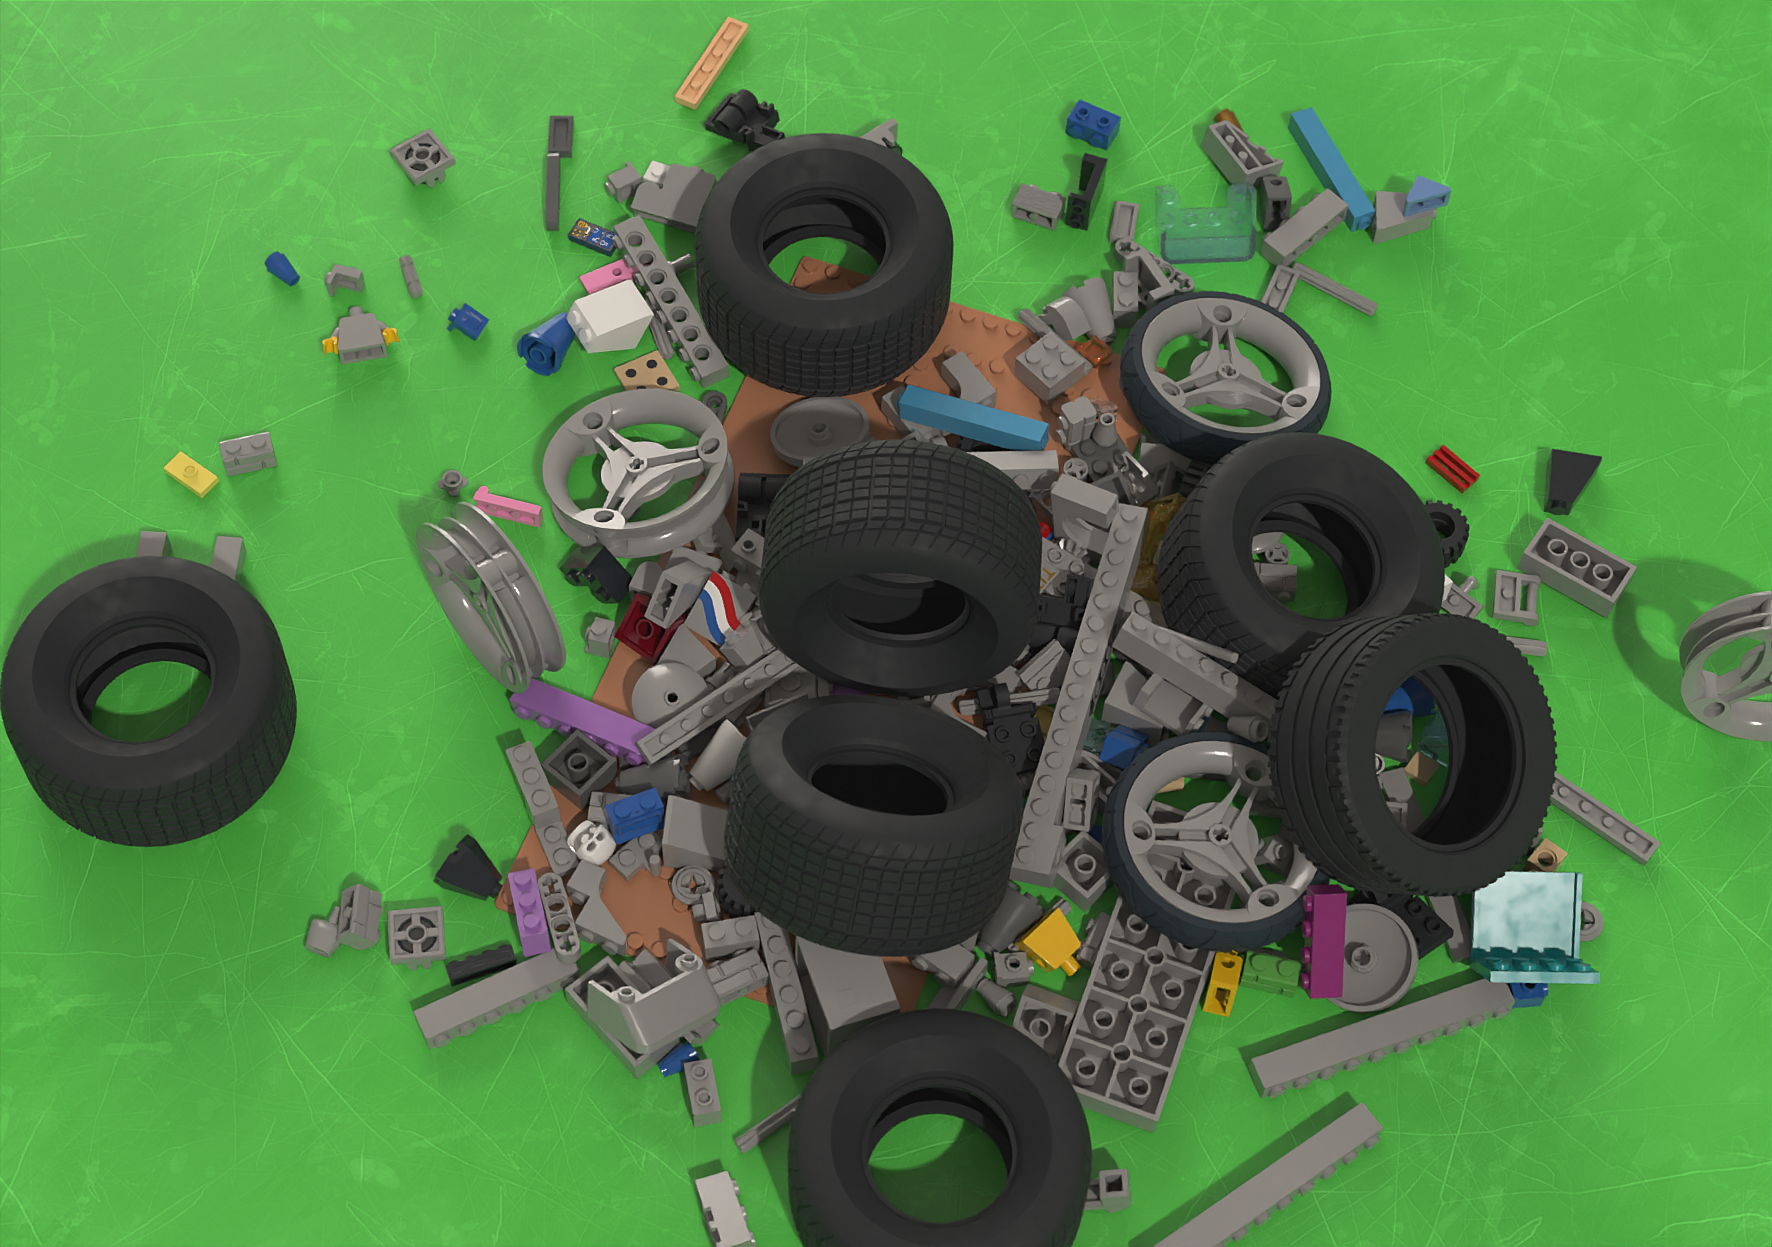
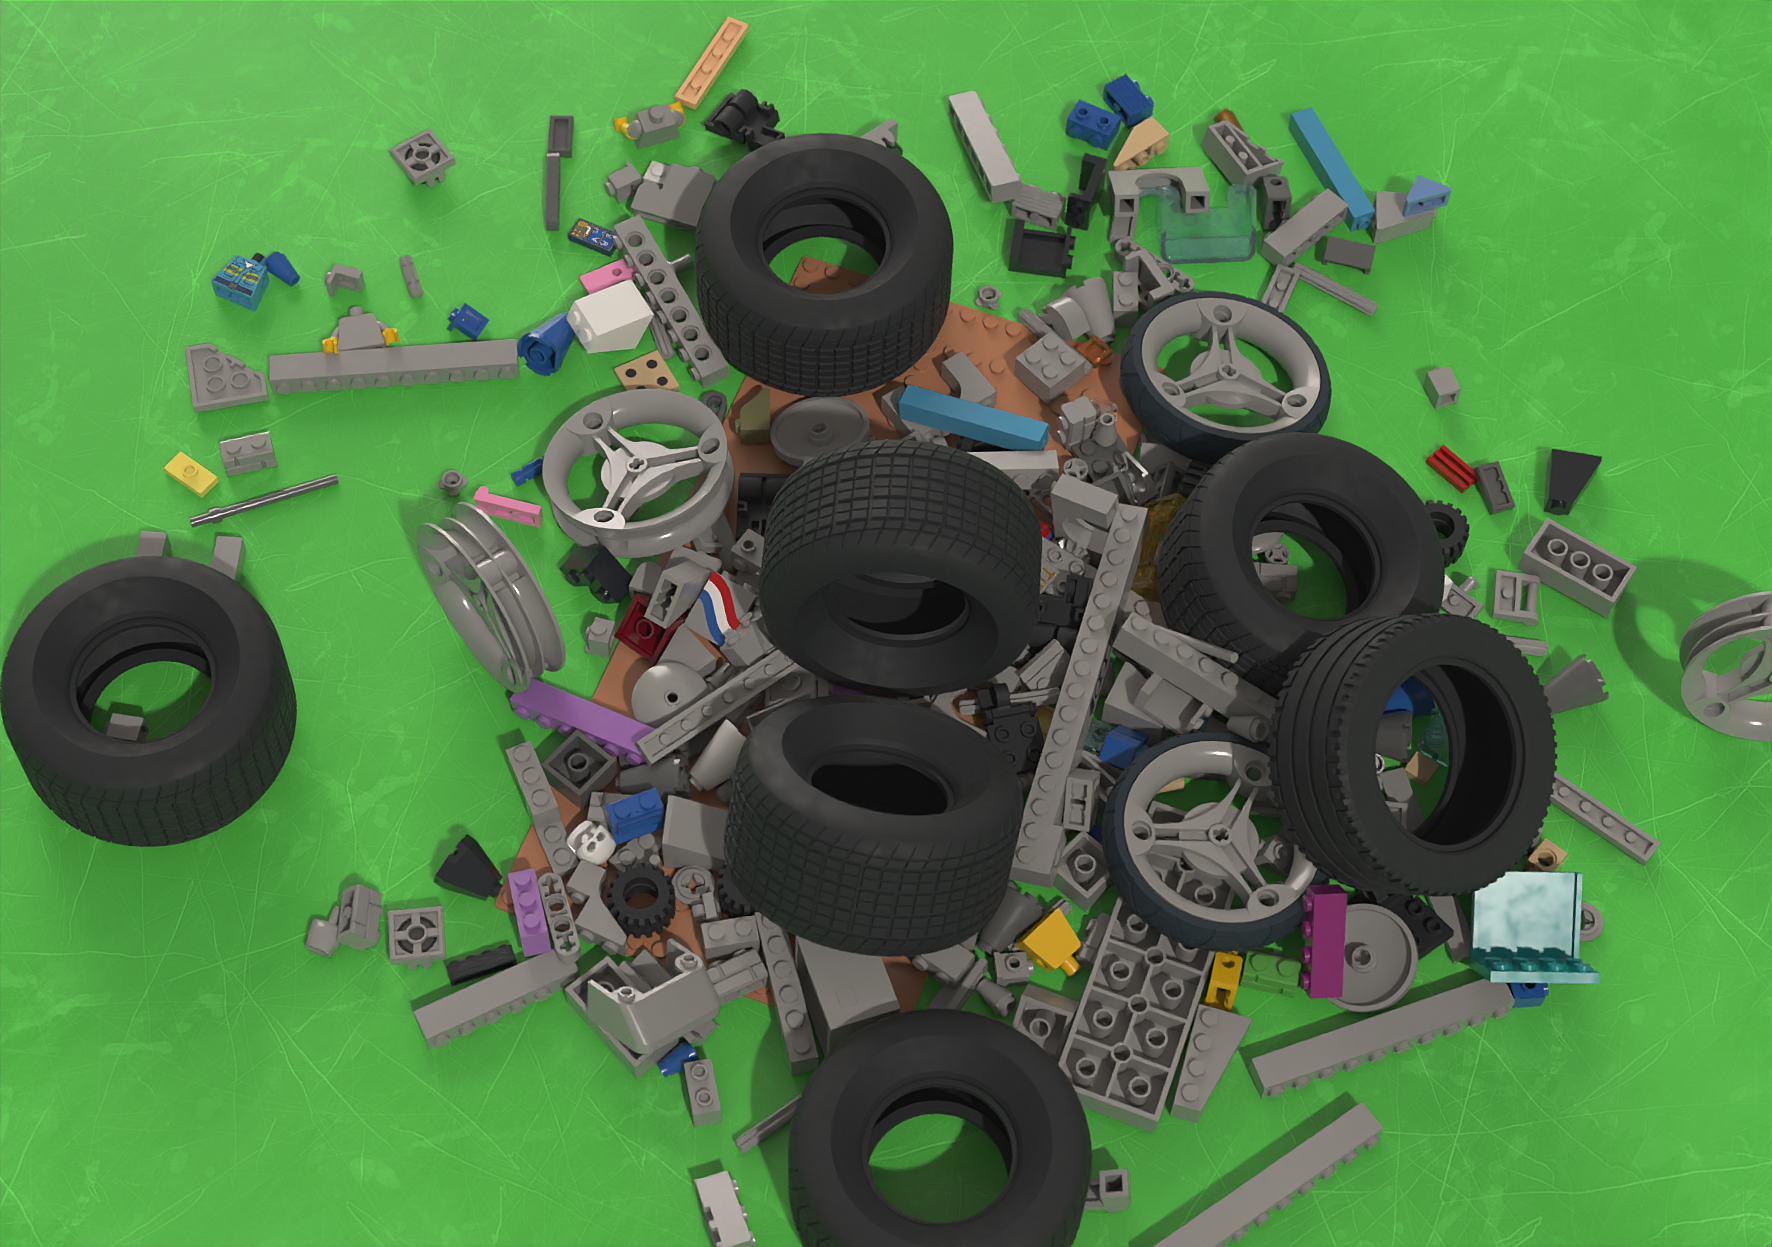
none -> light grey brick [104,713,148,742]
none -> light grey plate [185,343,269,413]
none -> dark grey bar [189,474,339,528]
none -> dark azure torso [211,253,269,312]
none -> light grey brick [270,339,520,395]
none -> blue axle [511,454,545,486]
none -> black tyre [607,863,676,939]
none -> light grey torso [613,100,686,150]
none -> olive slope [735,388,771,444]
none -> light grey brick [948,90,1022,204]
none -> light grey plate [975,286,1002,310]
none -> black panel [1008,219,1076,278]
none -> blue brick [1103,74,1154,129]
none -> light grey arch [1107,167,1210,217]
none -> tan slope [1113,116,1170,171]
none -> light grey wedge [1170,1004,1252,1123]
none -> dark grey hinge [1322,236,1376,275]
none -> light grey brick [1423,366,1461,409]
none -> dark grey plate [1473,461,1515,515]
none -> dark grey cone [1543,654,1609,715]

